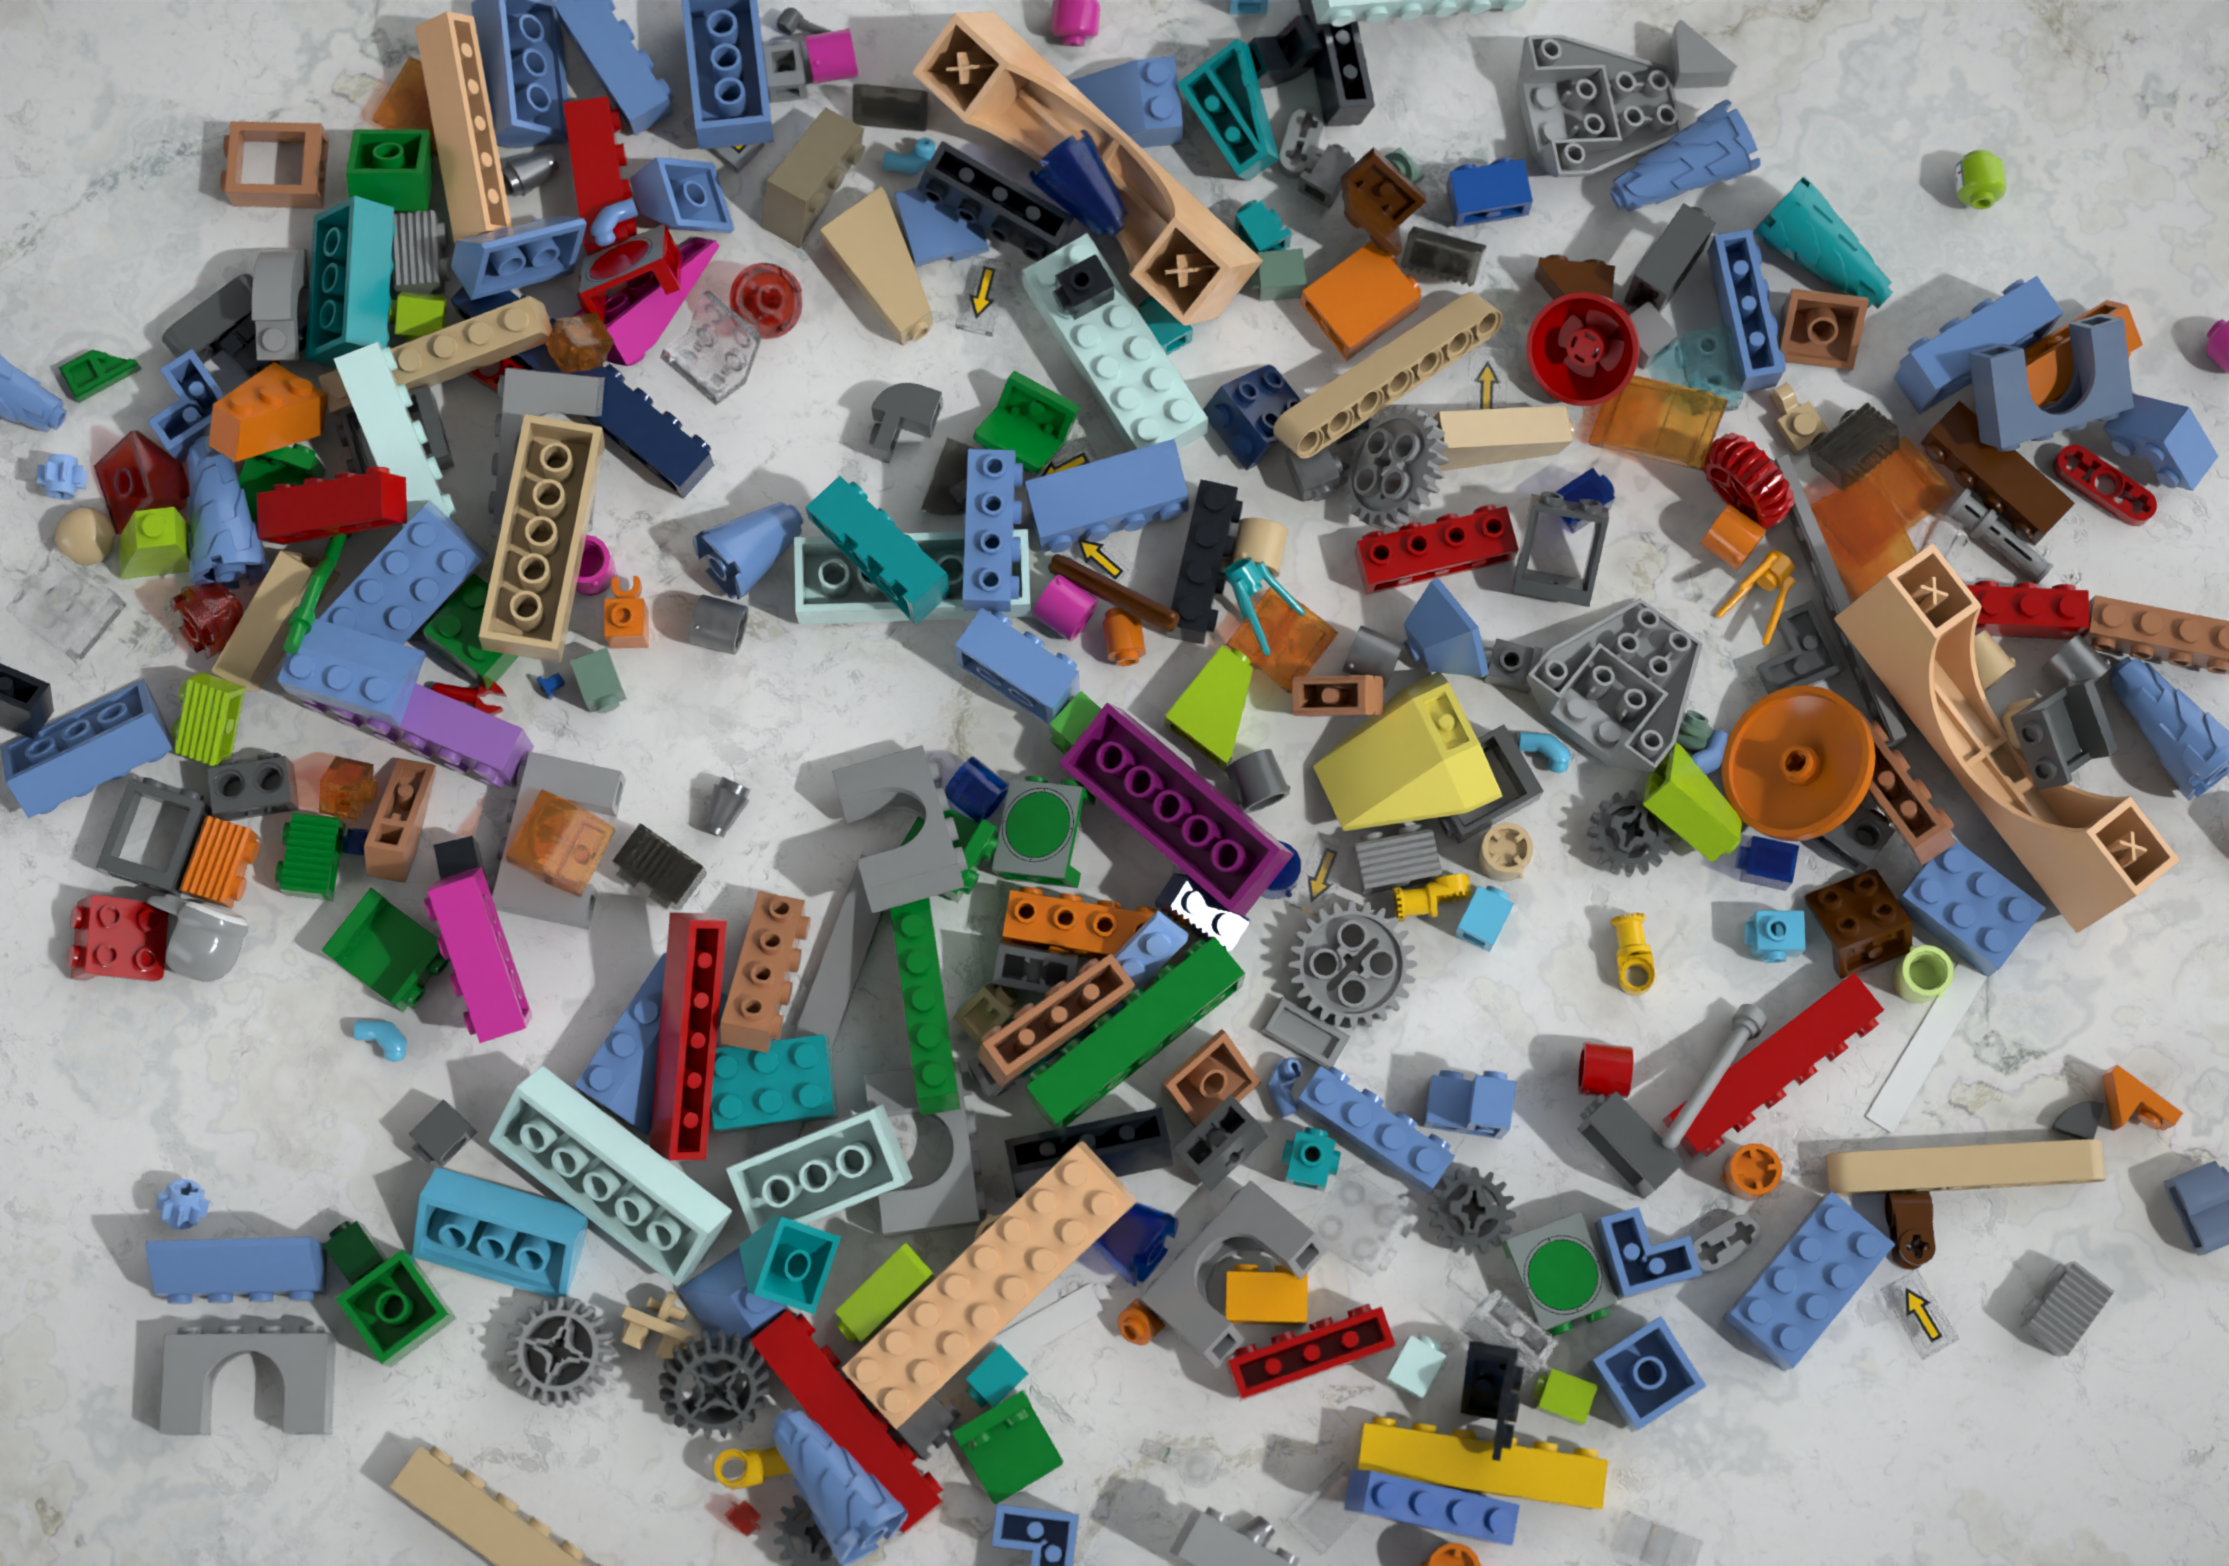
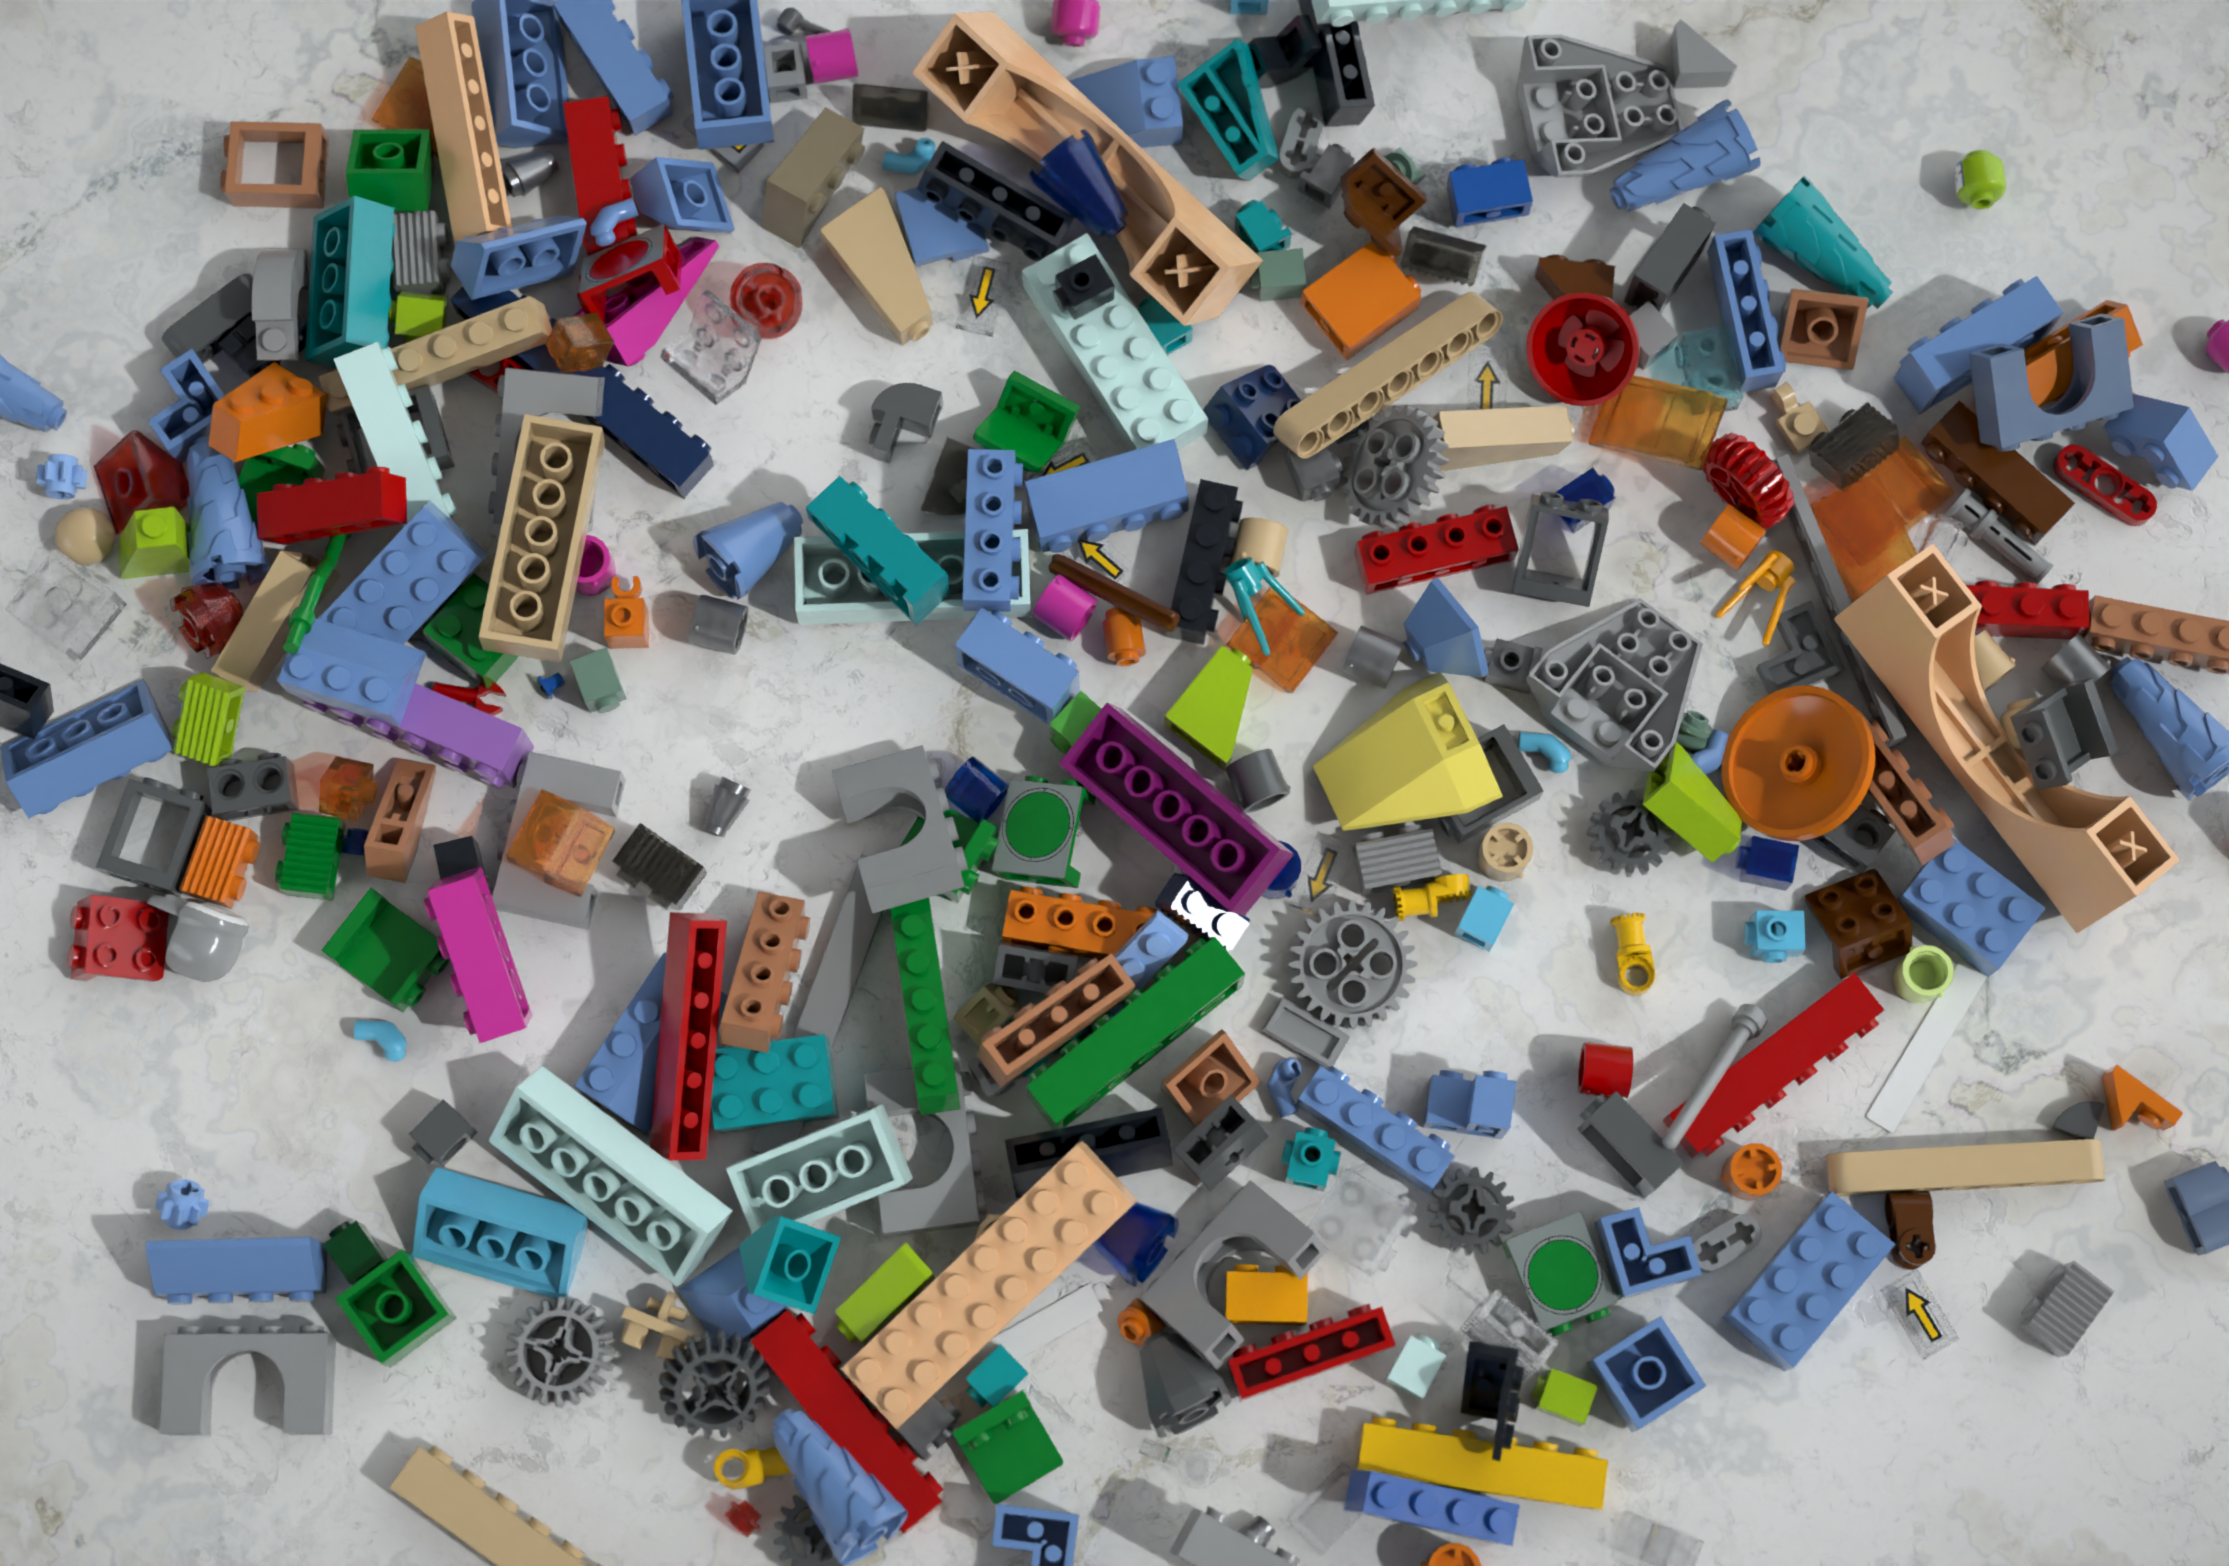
green tile [58,349,142,403] -> none
nougat brick [1293,675,1383,717] -> none
none -> dark grey cone [1139,1331,1232,1438]

